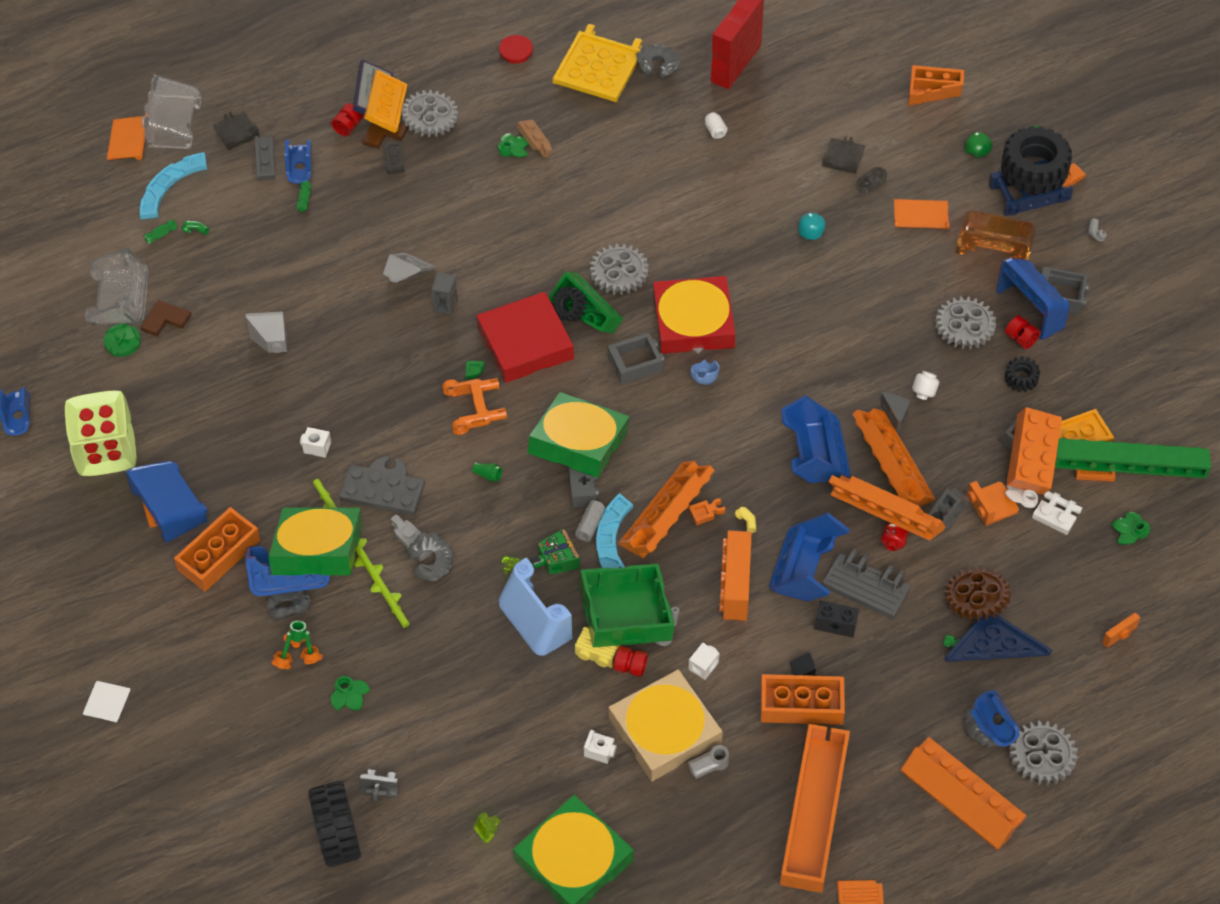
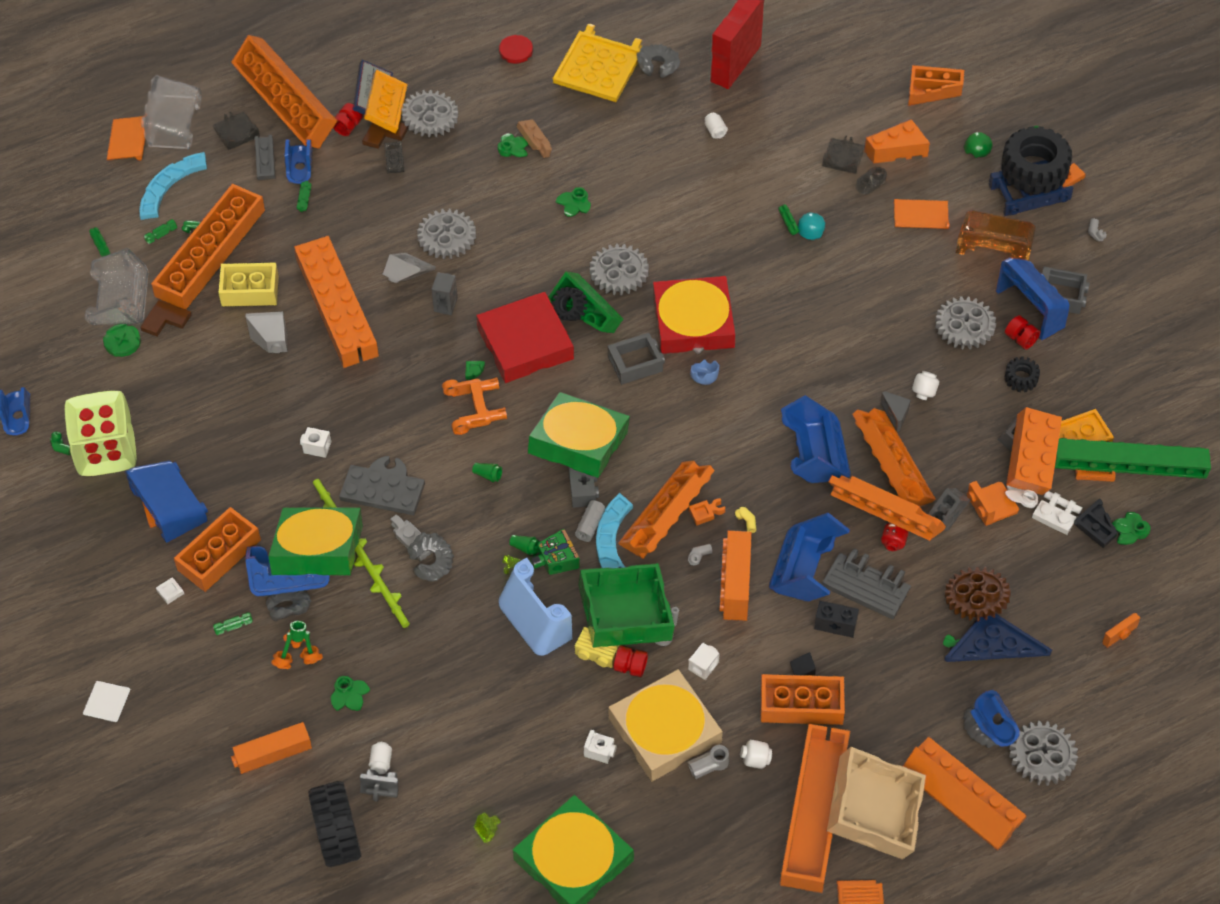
none -> green arm [50,432,71,455]
none -> green axle [89,227,110,257]
none -> orange brick [151,184,265,310]
none -> white tile [156,577,184,604]
none -> green axle [213,612,253,635]
none -> light yellow brick [219,263,279,306]
none -> orange brick [231,35,337,148]
none -> orange brick [231,722,312,774]
none -> orange piece [294,236,379,368]
none -> white brick [369,742,392,775]
none -> light grey gear [417,208,476,259]
none -> green cone [509,535,540,556]
none -> green plate [556,187,591,217]
none -> light grey arm [688,544,712,565]
none -> white head [740,740,772,769]
none -> green axle [778,204,800,235]
none -> tan tile [827,747,926,859]
none -> orange wedge [864,119,930,164]
none -> black wing [1074,498,1117,548]

